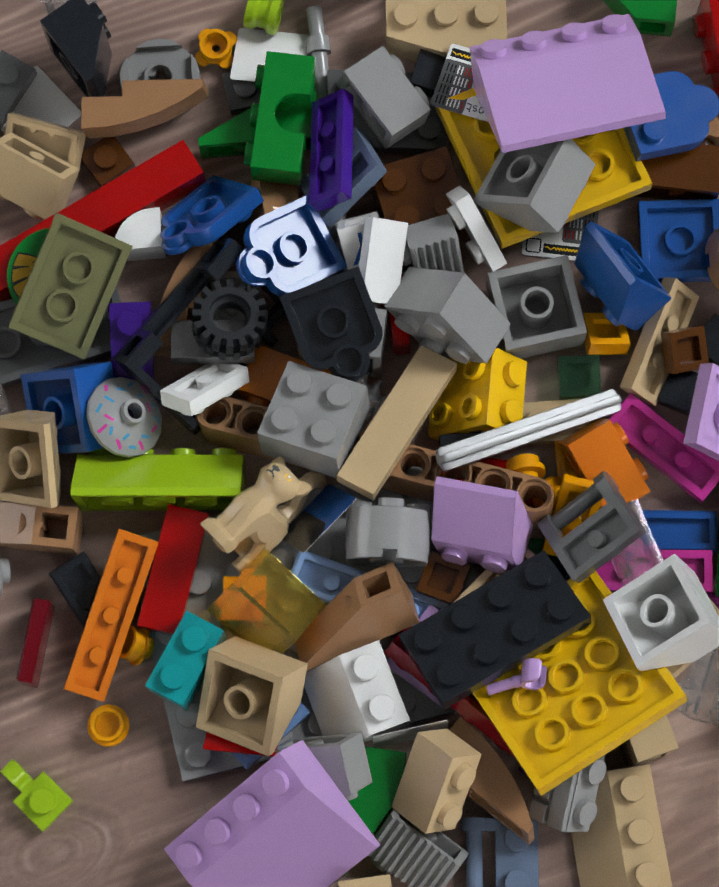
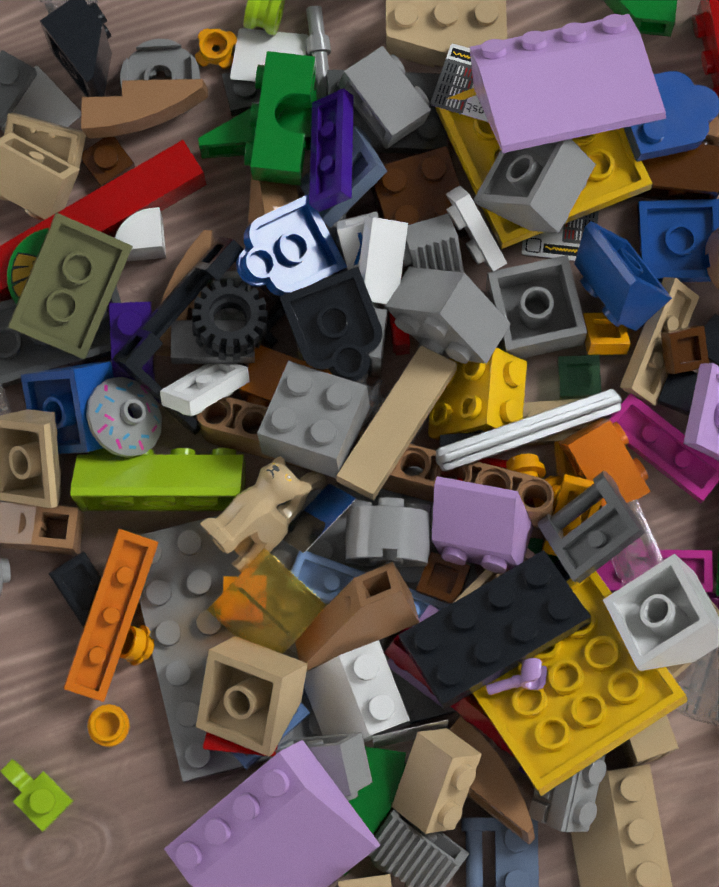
dark red tile [16,598,55,688] -> none
red tile [137,504,209,635] -> none
teal brick [145,610,227,711] -> none
blue plate [161,175,264,255] -> none
black tile [410,49,446,97] -> none
blue tile [633,510,718,554] -> none

